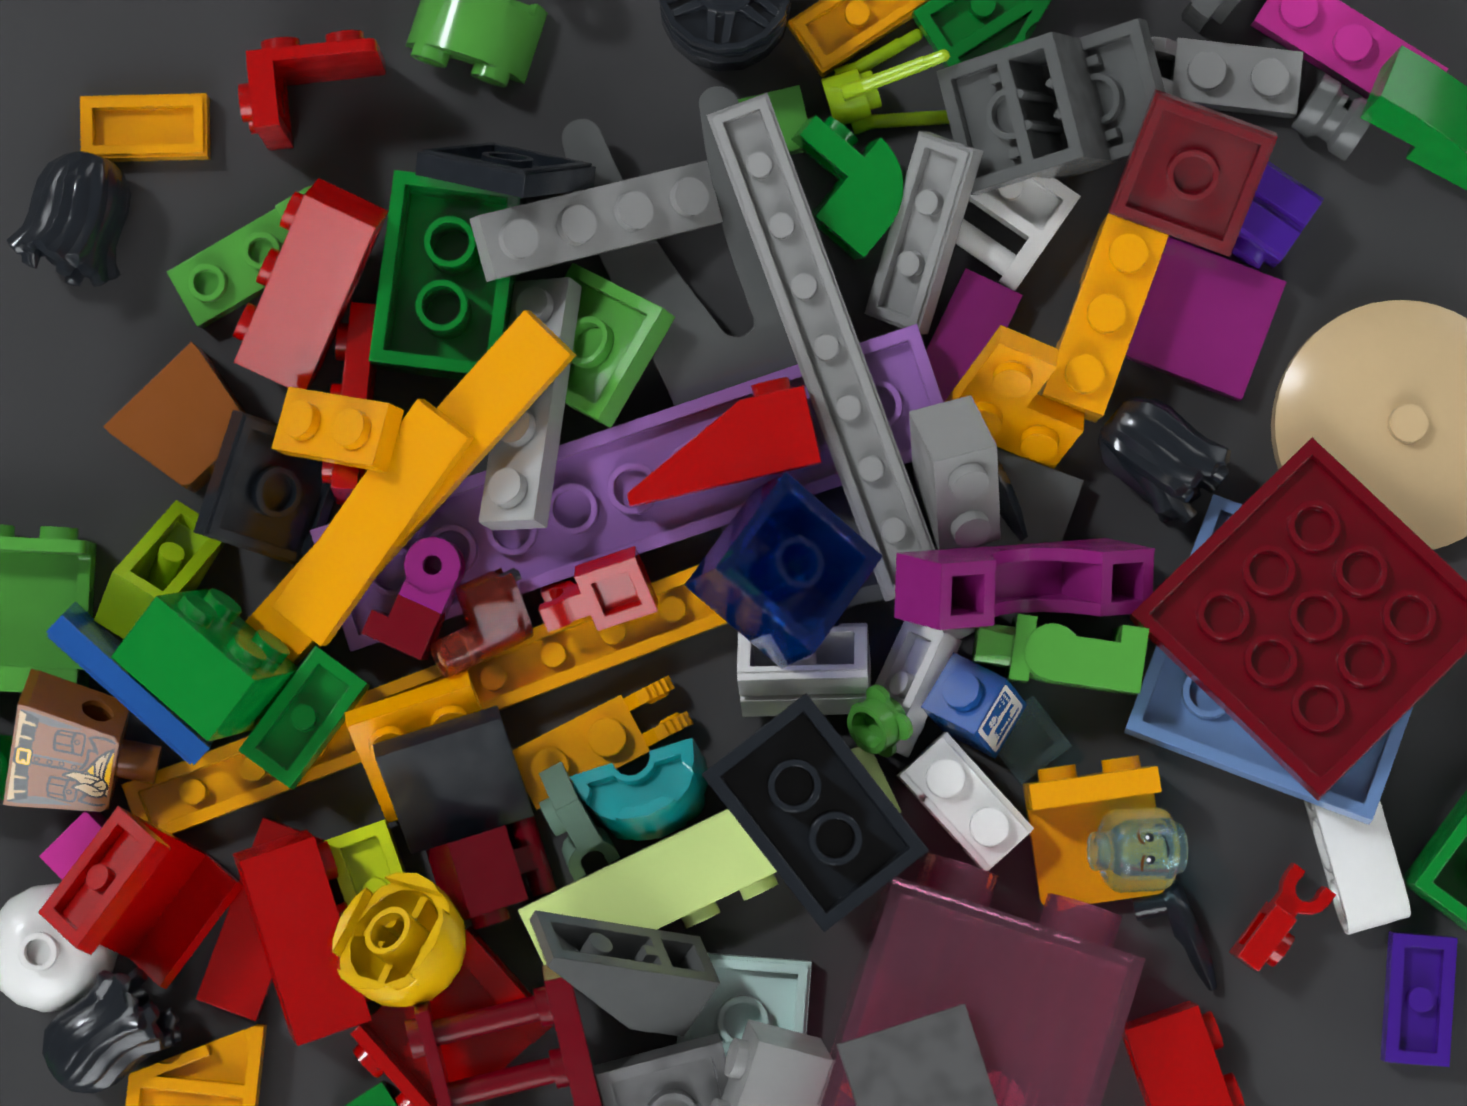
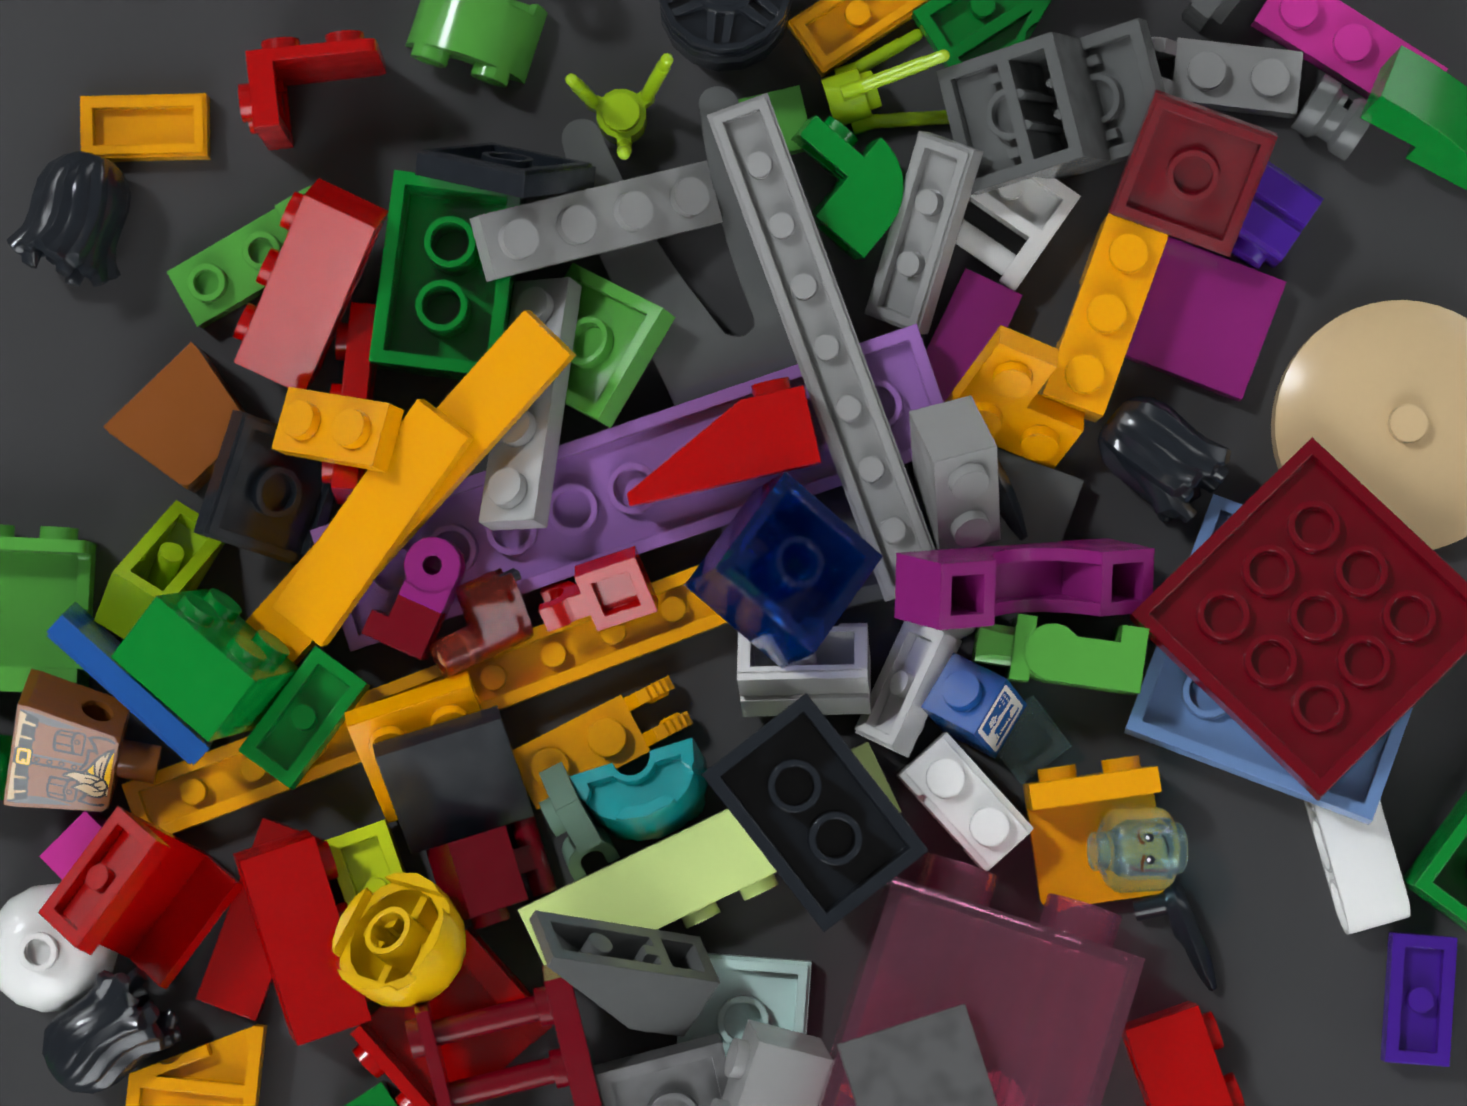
bright green plate [847,684,913,757] -> none
red plate [1229,863,1337,972] -> none
none -> lime plant [565,53,673,160]

